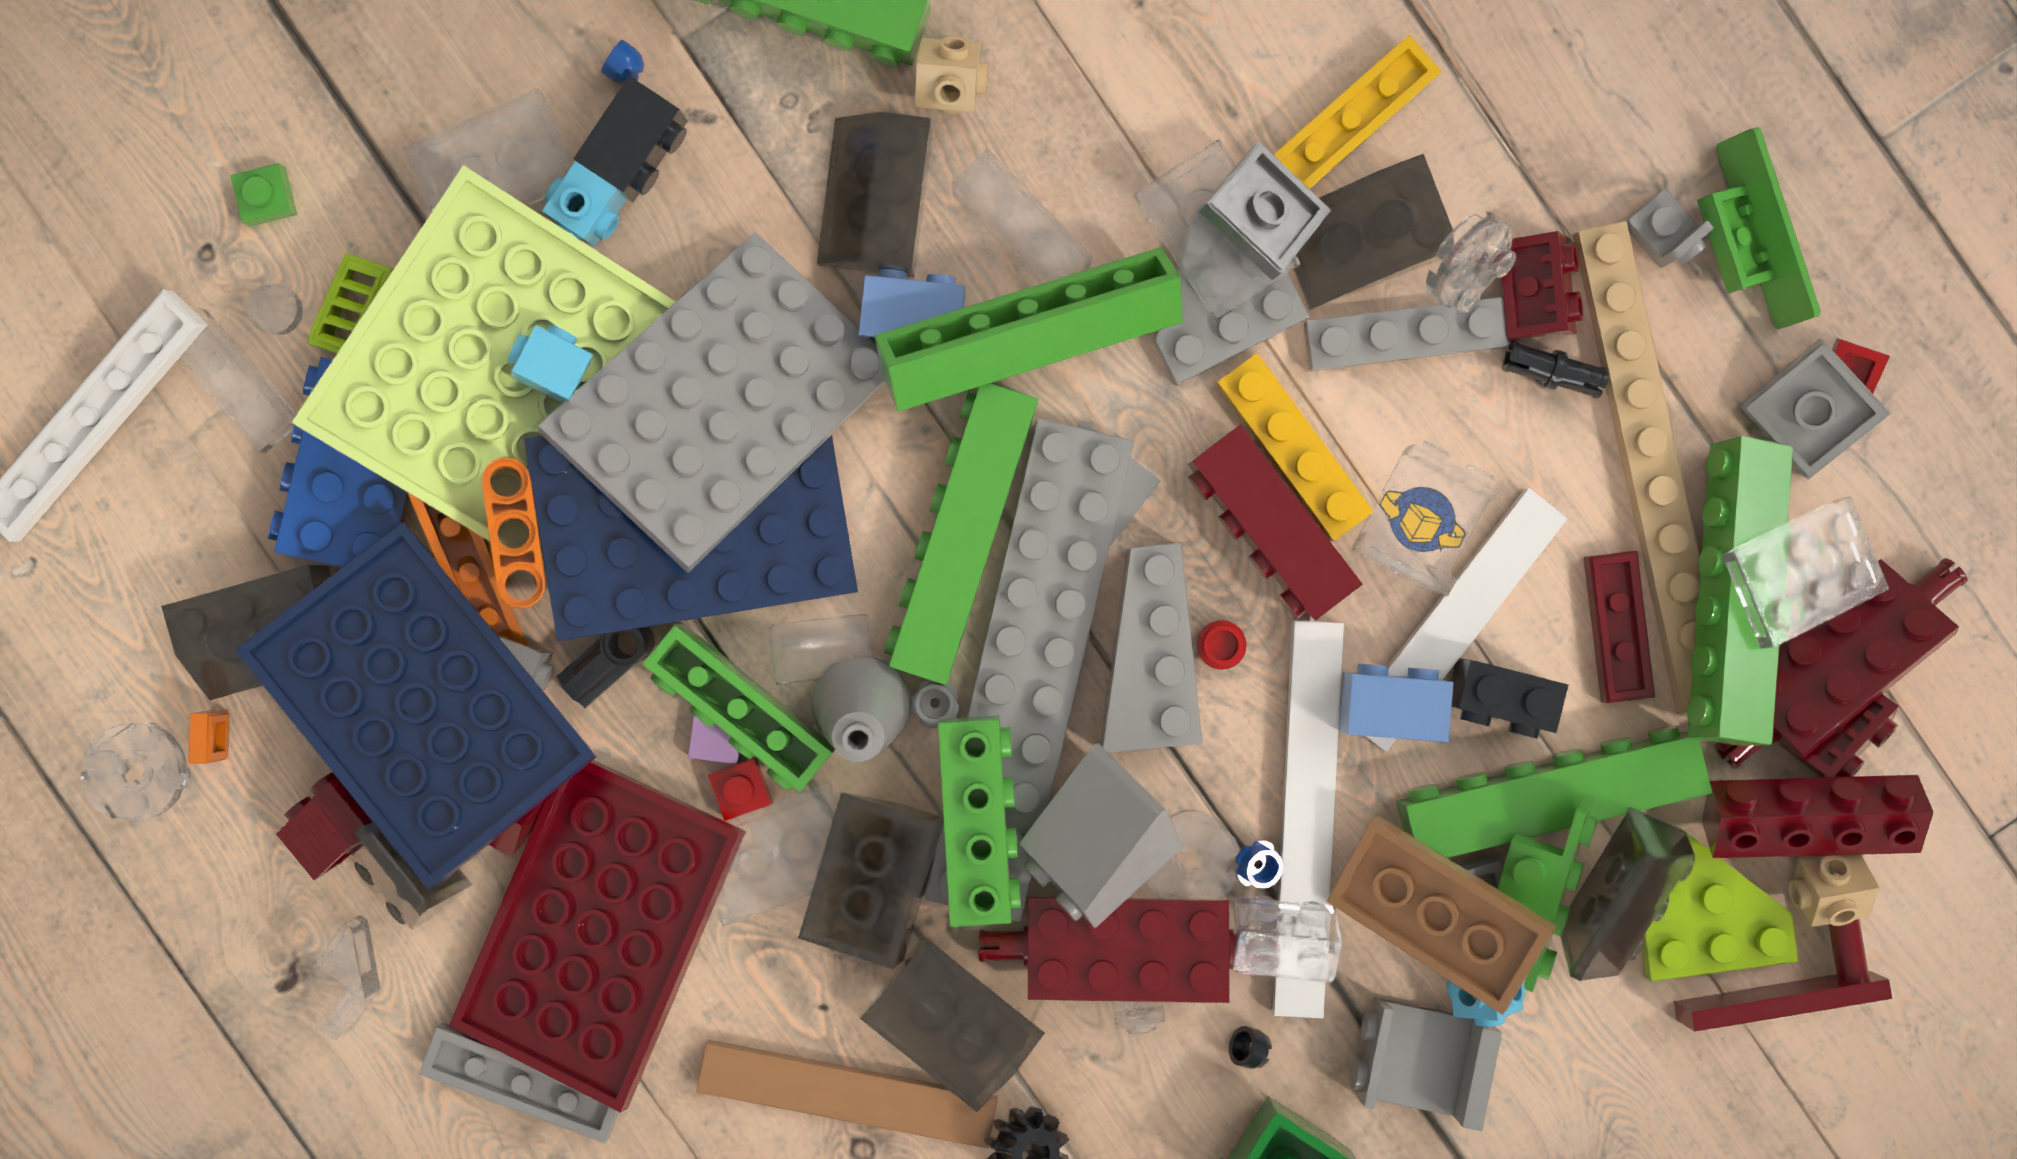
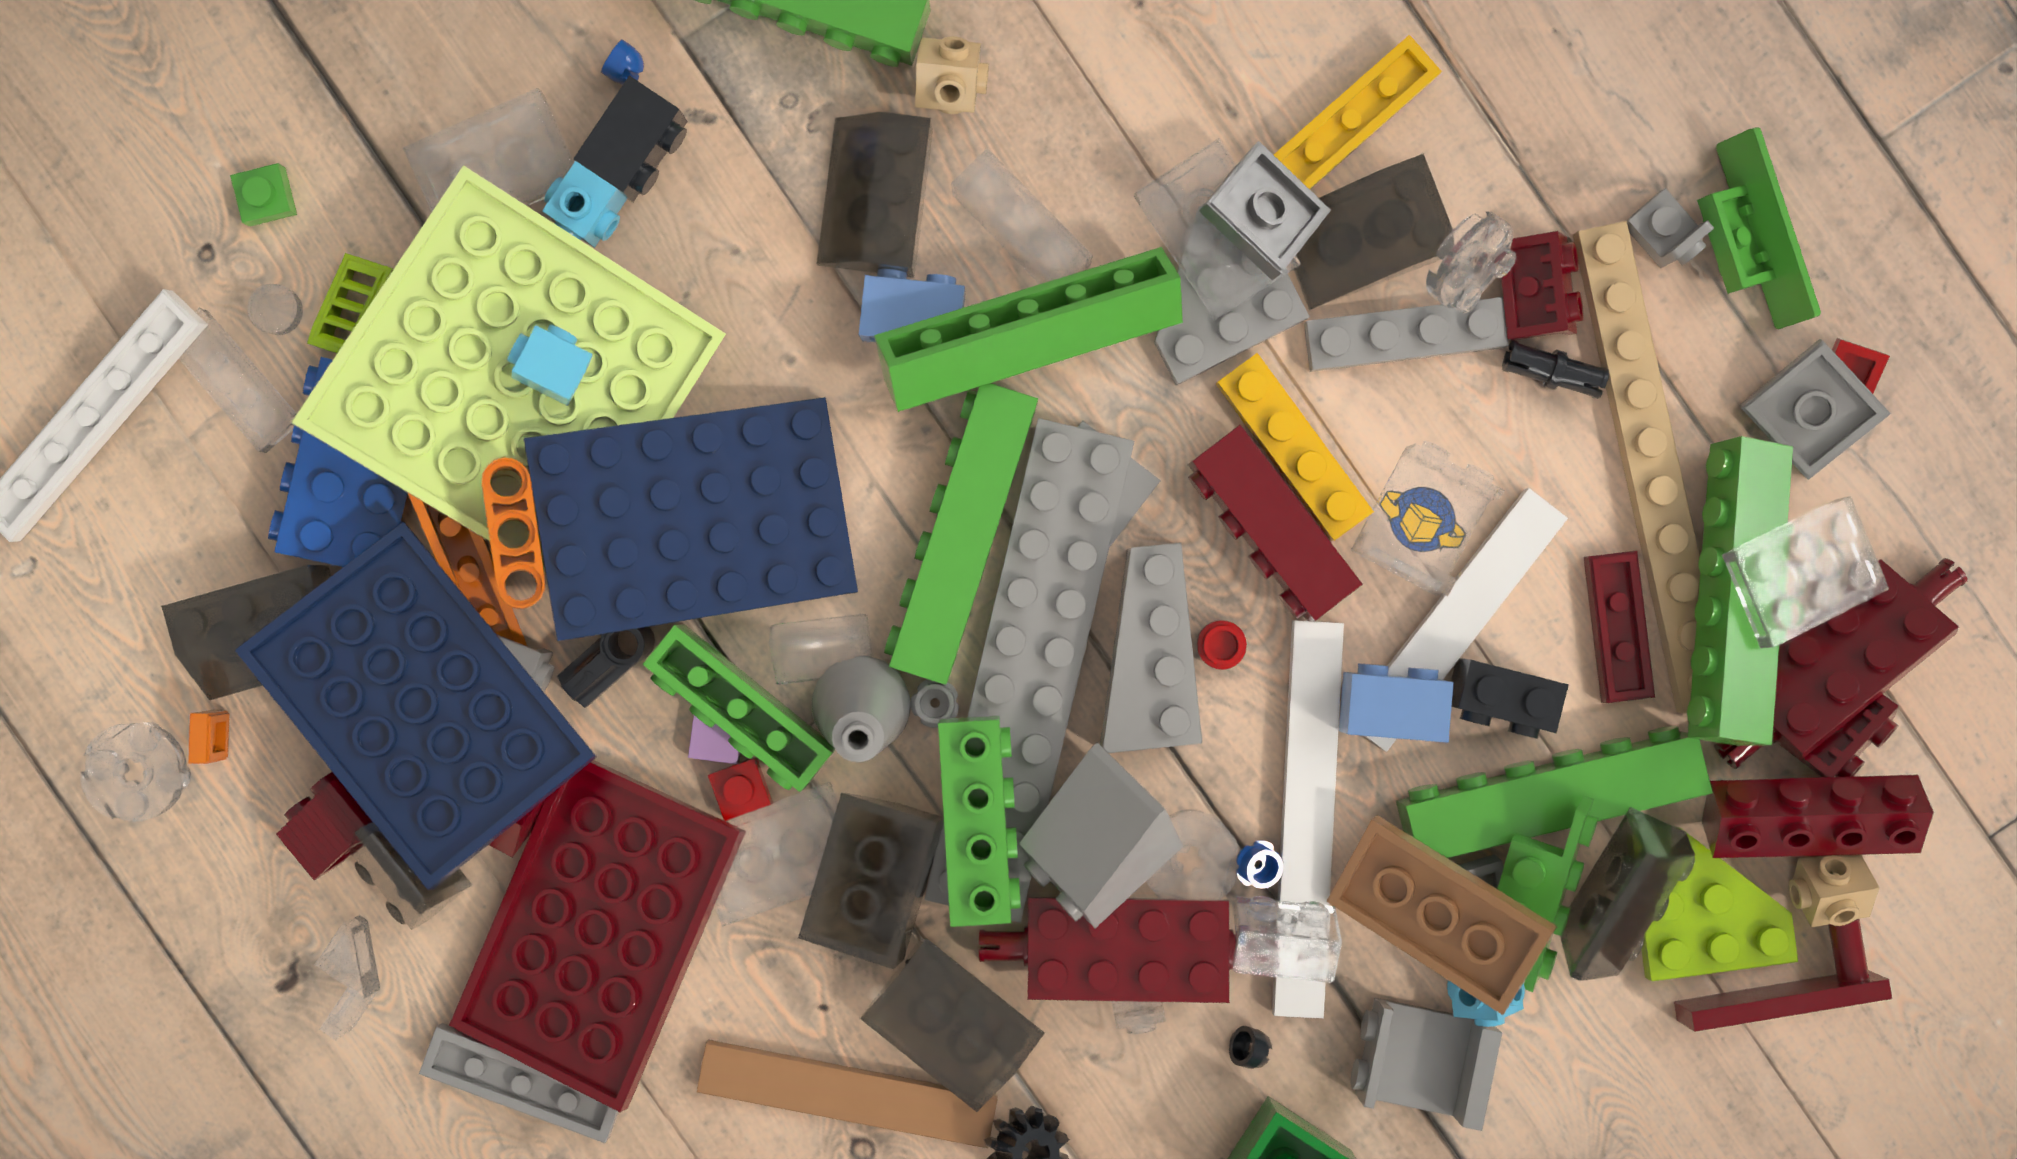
light grey plate [538,232,885,573] -> none

